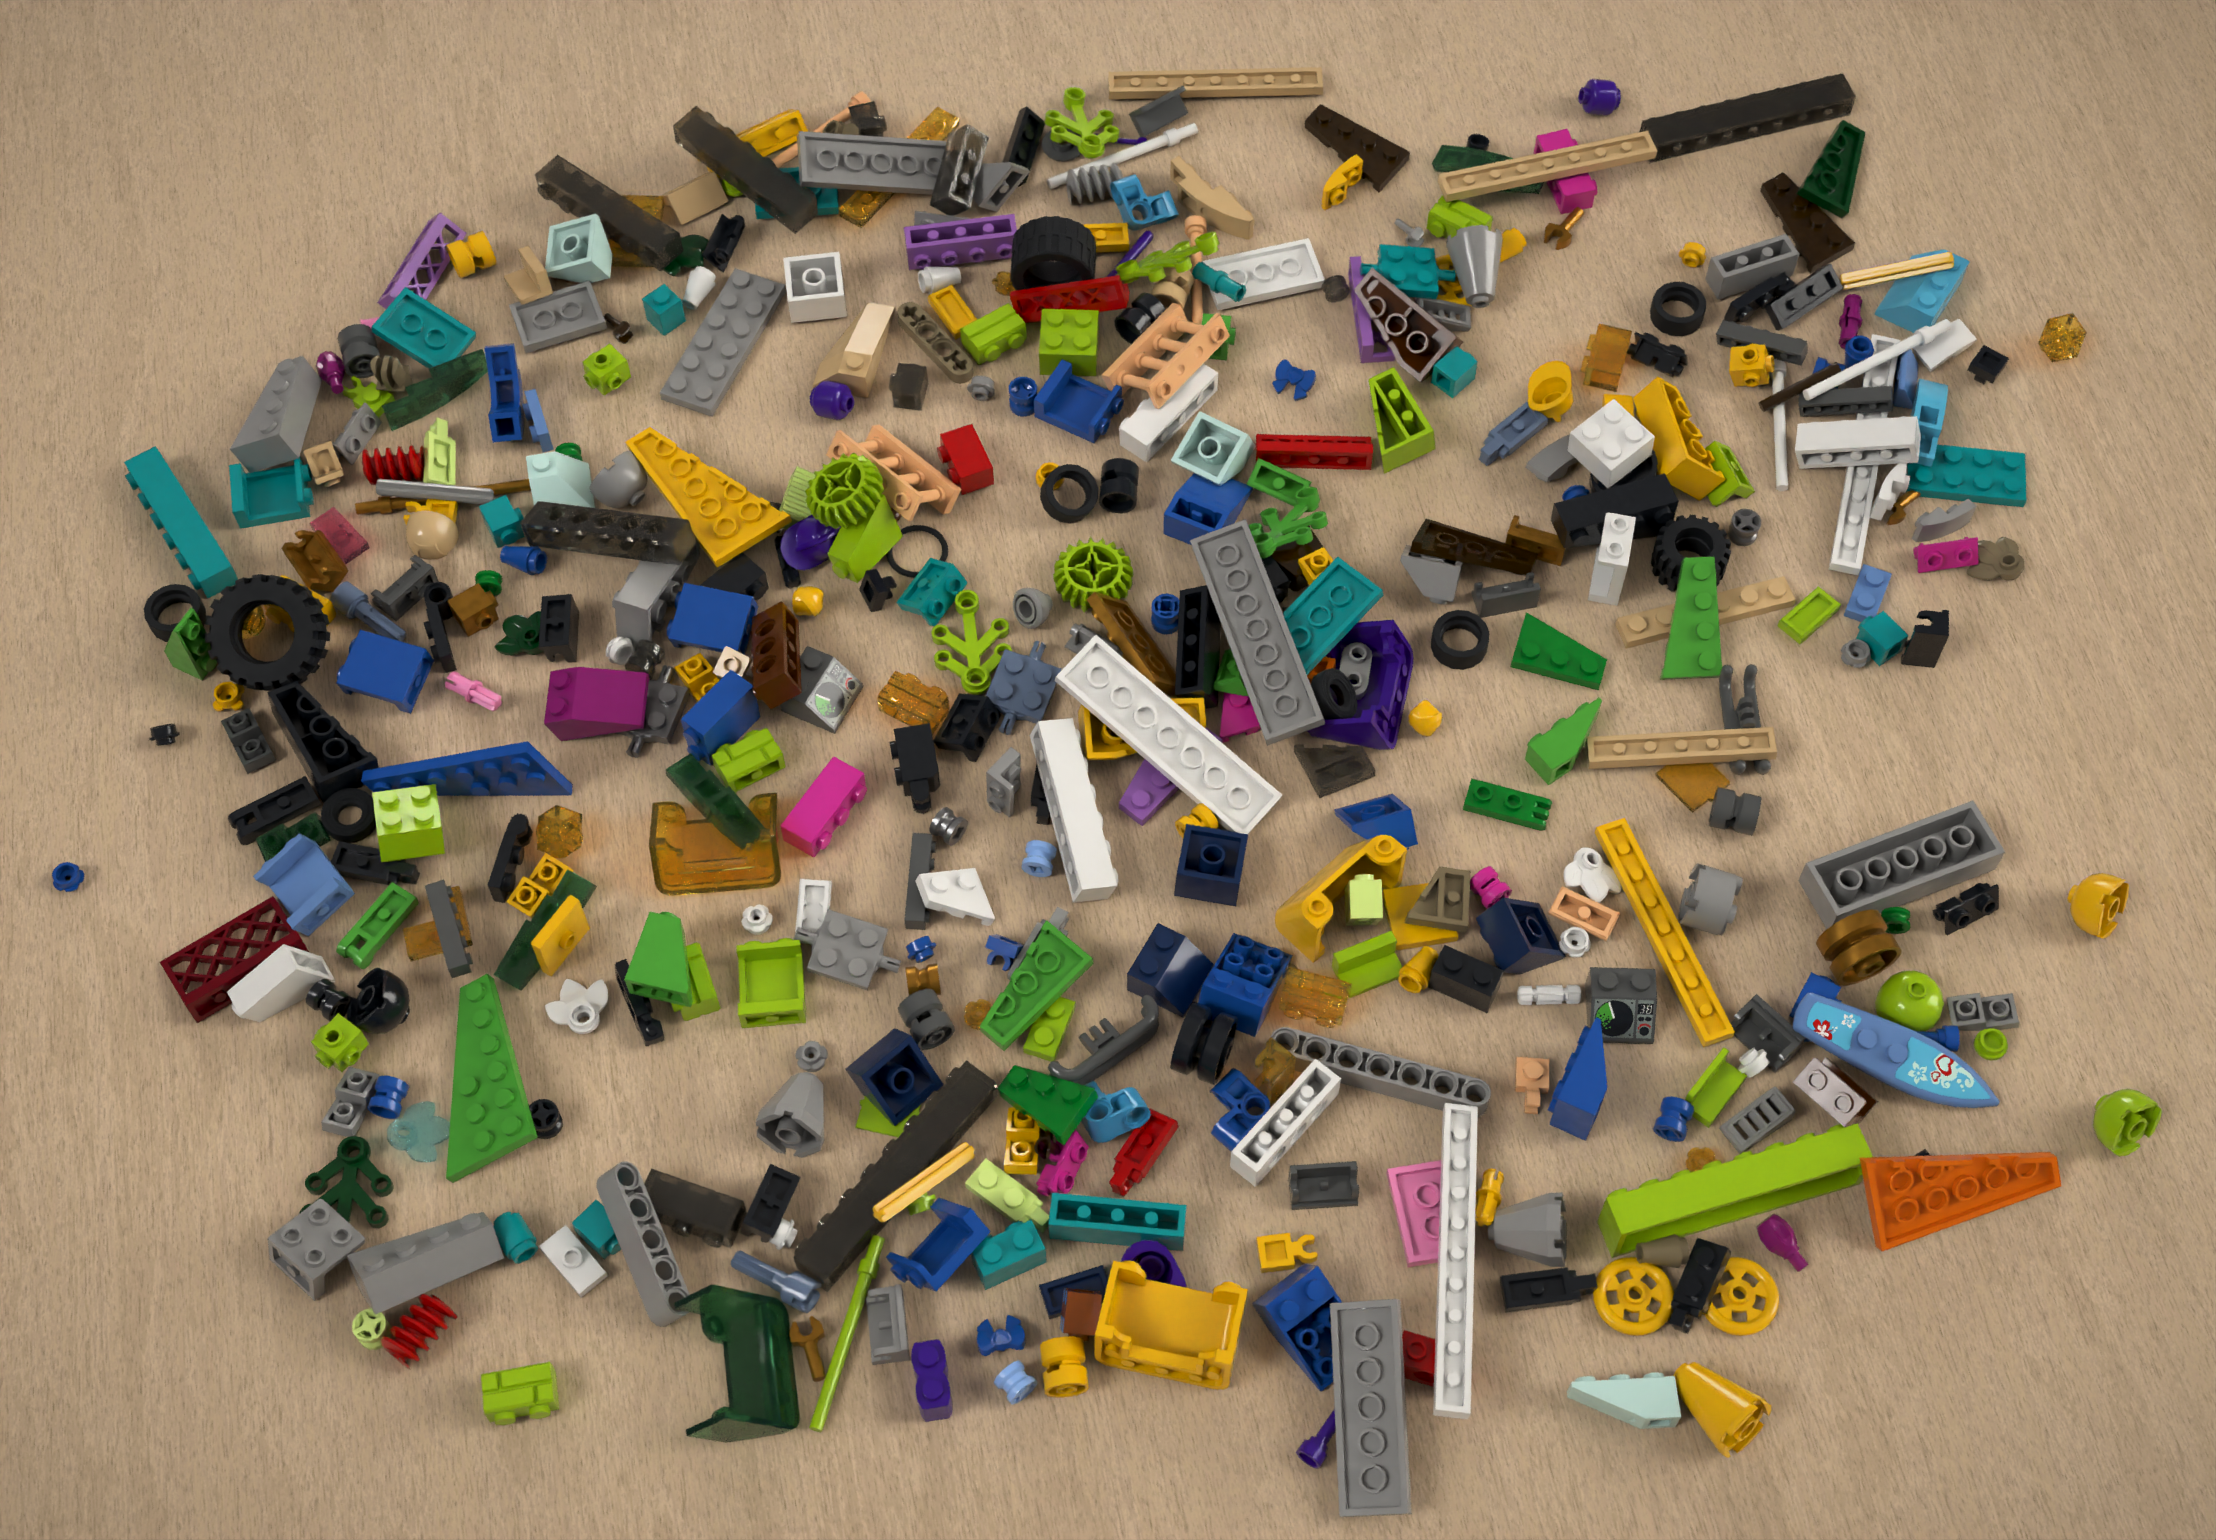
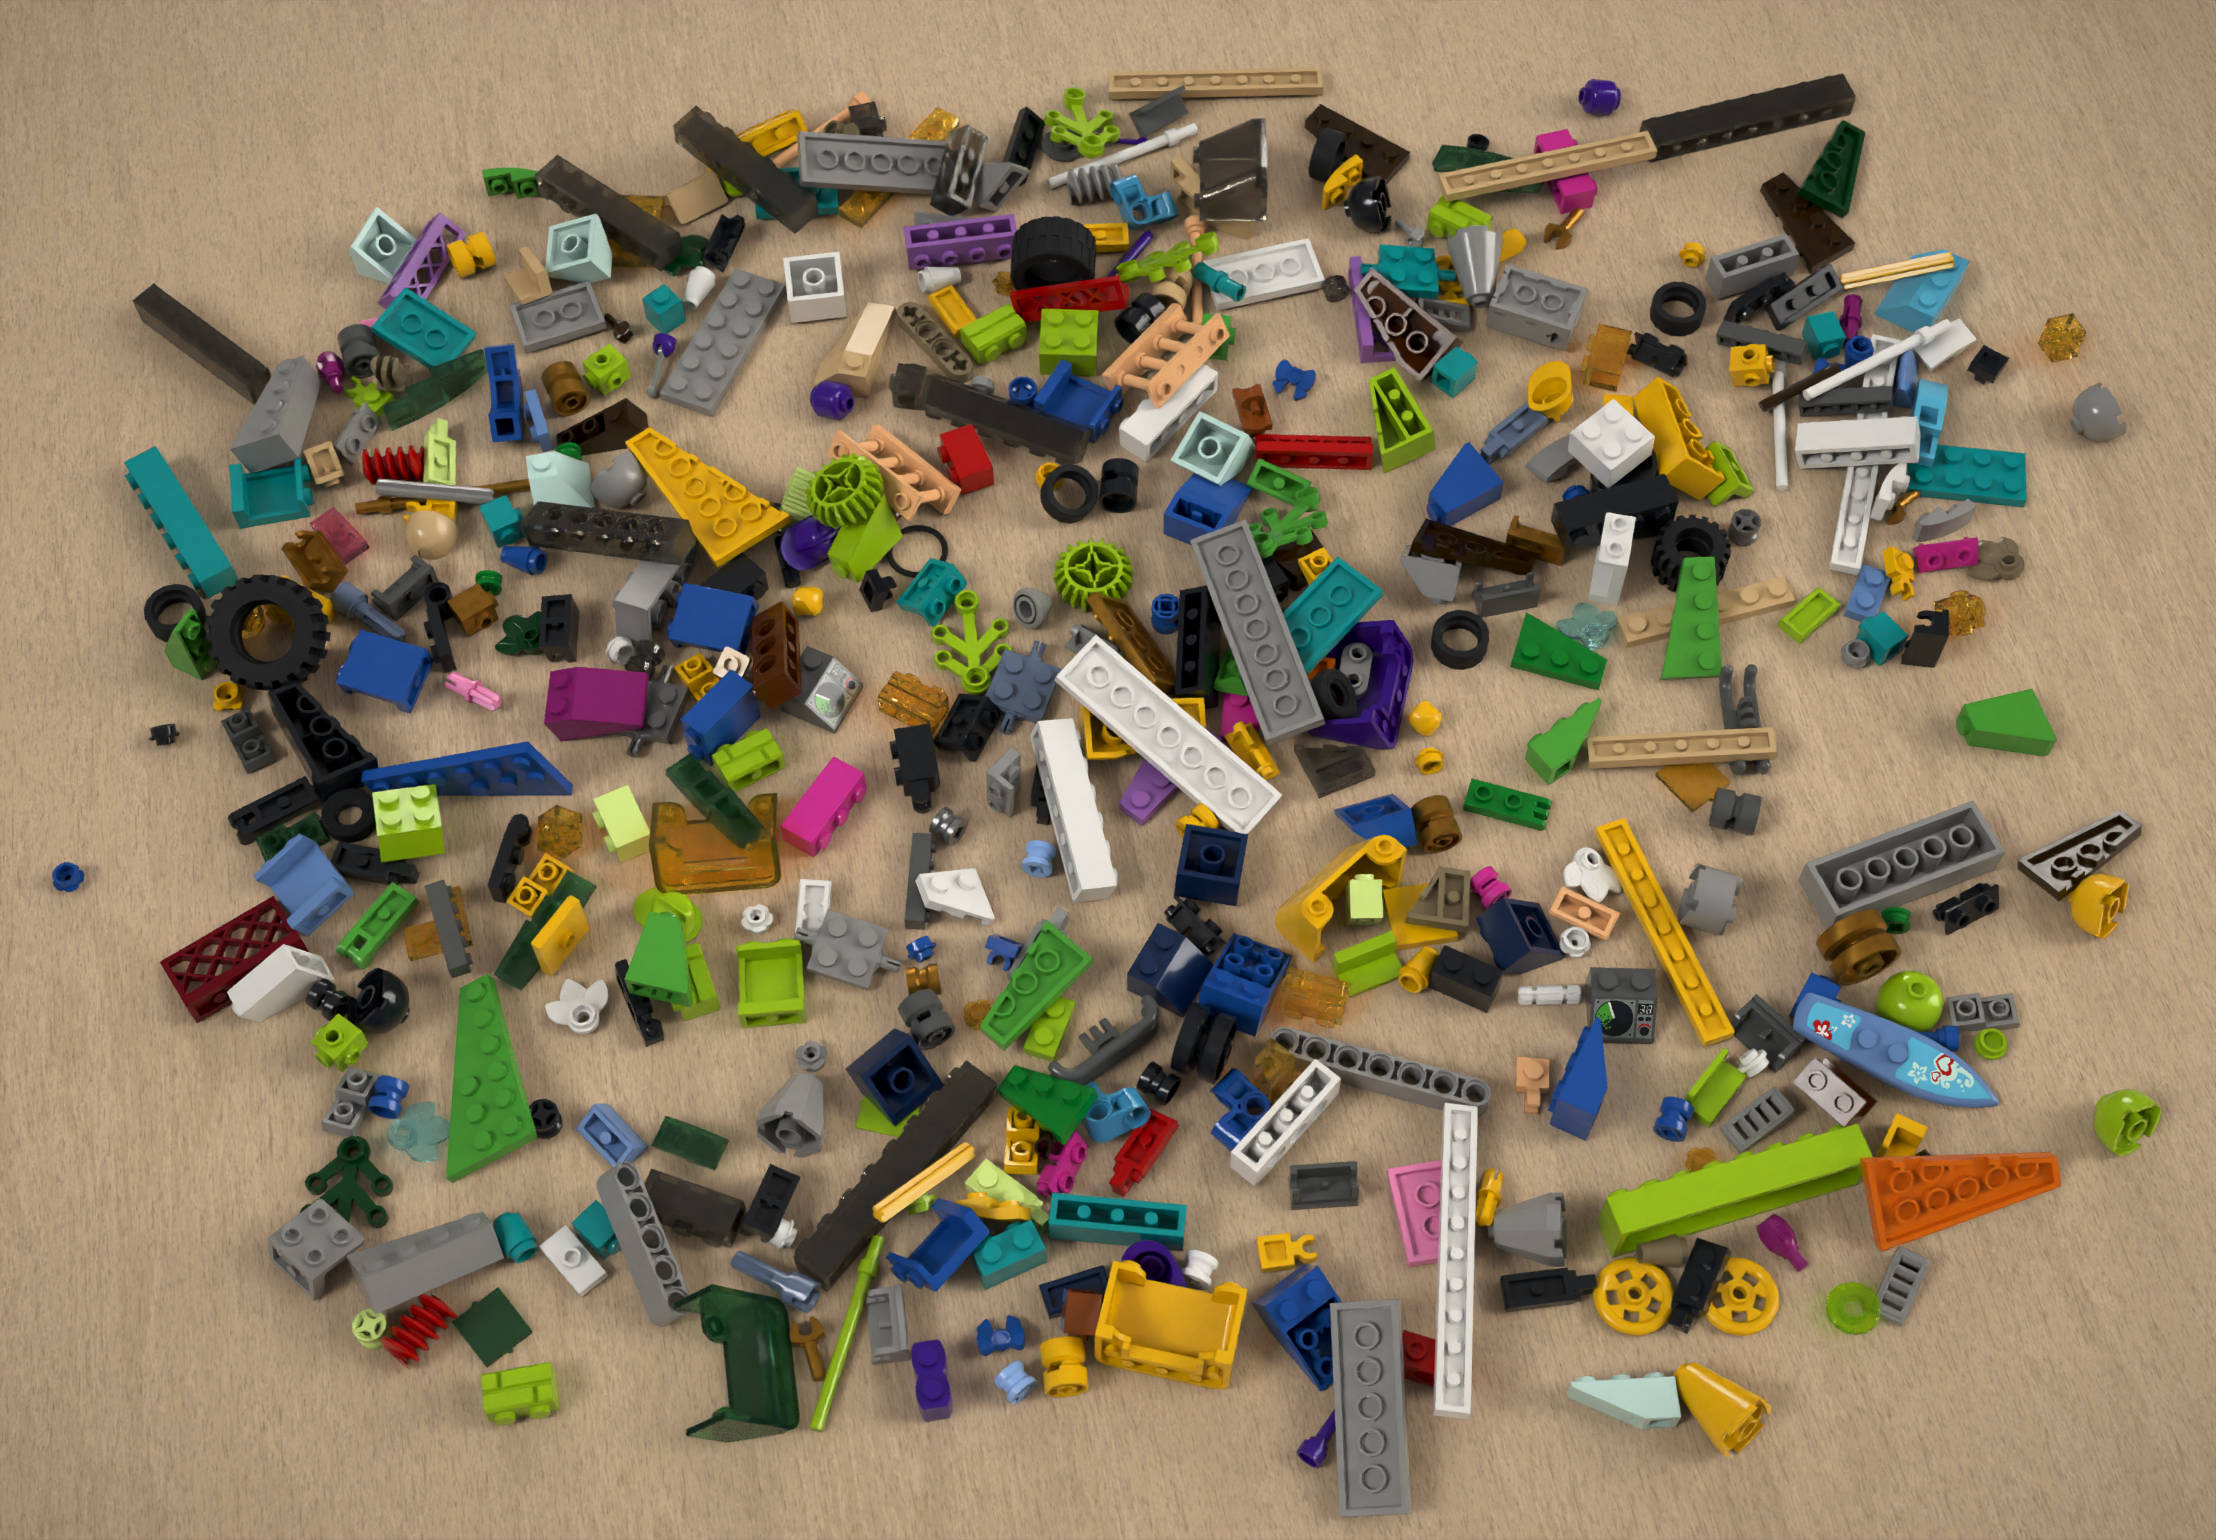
none -> clear smoke brick [132,283,272,406]
none -> light aqua slope [349,207,417,284]
none -> clear green piece [452,1287,533,1368]
none -> bright green slope [482,167,544,199]
none -> pearl gold wheel [541,361,590,416]
none -> dark brown slope [556,398,649,456]
none -> medium blue slope [576,1104,648,1167]
none -> yellowish green brick [592,785,655,863]
none -> lime piece [633,887,703,943]
none -> hinge [647,333,677,398]
none -> clear green slope [651,1116,729,1171]
none -> clear smoke brick [917,374,1092,465]
none -> yellow slope [955,1192,1032,1223]
none -> black wheel [1136,1061,1181,1106]
none -> black hinge [1164,895,1227,956]
none -> white wheel [1180,1250,1219,1290]
none -> clear smoke windscreen [1193,118,1268,221]
none -> yellow hinge [1224,721,1281,781]
none -> dark orange hips [1232,384,1273,438]
none -> black tyre [1308,128,1347,183]
none -> black cylinder [1344,176,1391,233]
none -> pearl gold wheel [1411,795,1463,853]
none -> yellow plate [1415,747,1444,775]
none -> blue slope [1426,442,1504,526]
none -> light grey piece [1486,264,1588,351]
none -> clear light blue plate [1556,602,1617,649]
none -> teal brick [1801,311,1846,360]
none -> clear neon green piece [1825,1282,1881,1335]
none -> light grey slope [1869,1246,1930,1327]
none -> yellow panel [1875,1113,1928,1157]
none -> yellow plate [1883,546,1915,601]
none -> clear yellow brick [1934,590,1986,636]
none -> bright green slope [1956,689,2057,756]
none -> dark brown wing [2018,810,2142,901]
none -> light grey cylinder [2070,382,2126,442]

